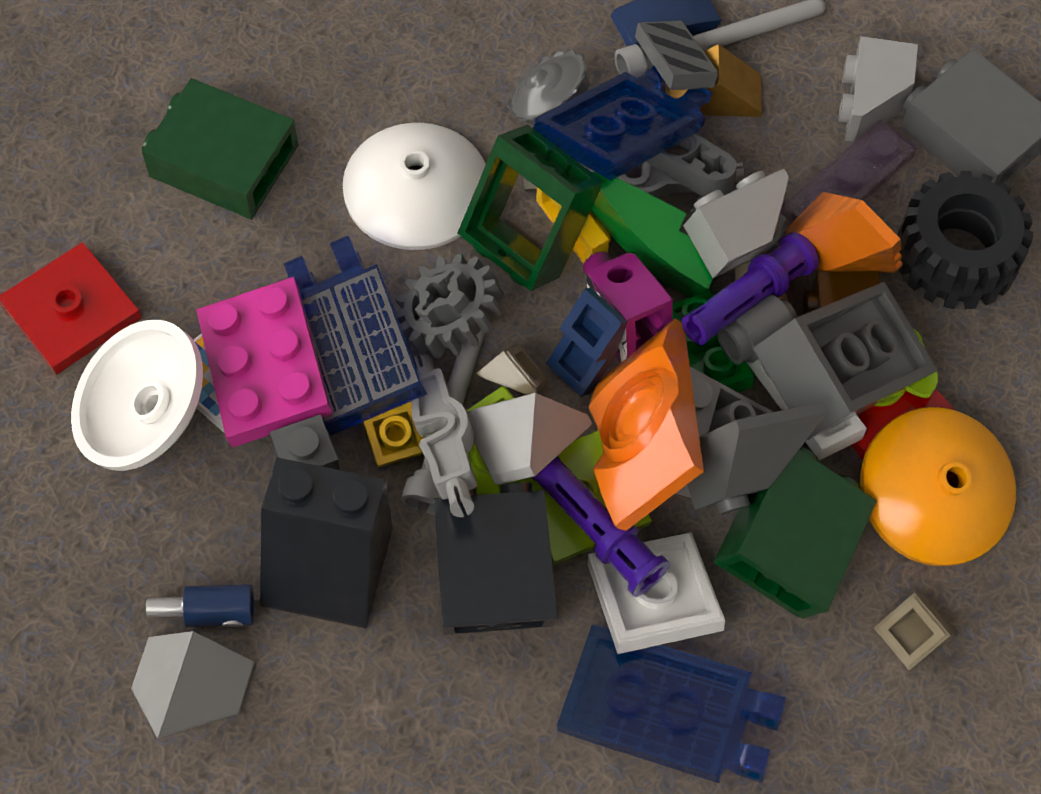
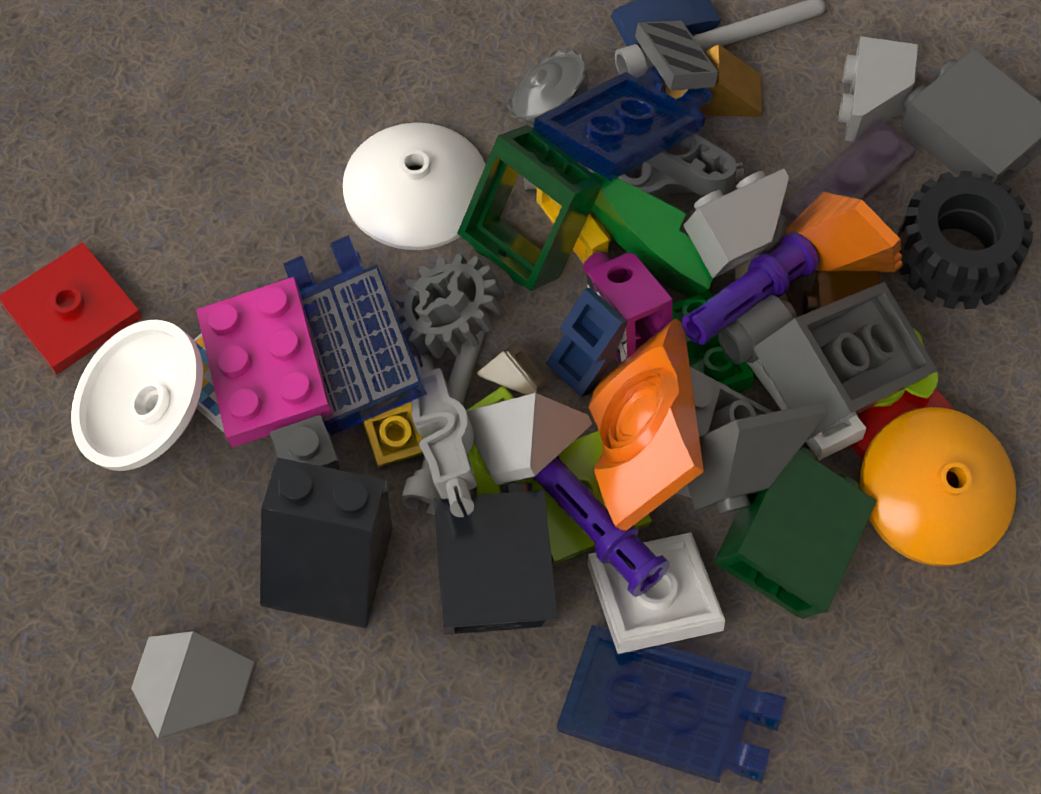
dark green brick [142,78,299,220] -> none
dark blue piece [146,584,254,627] -> none
dark tan slope [874,593,958,671] -> none

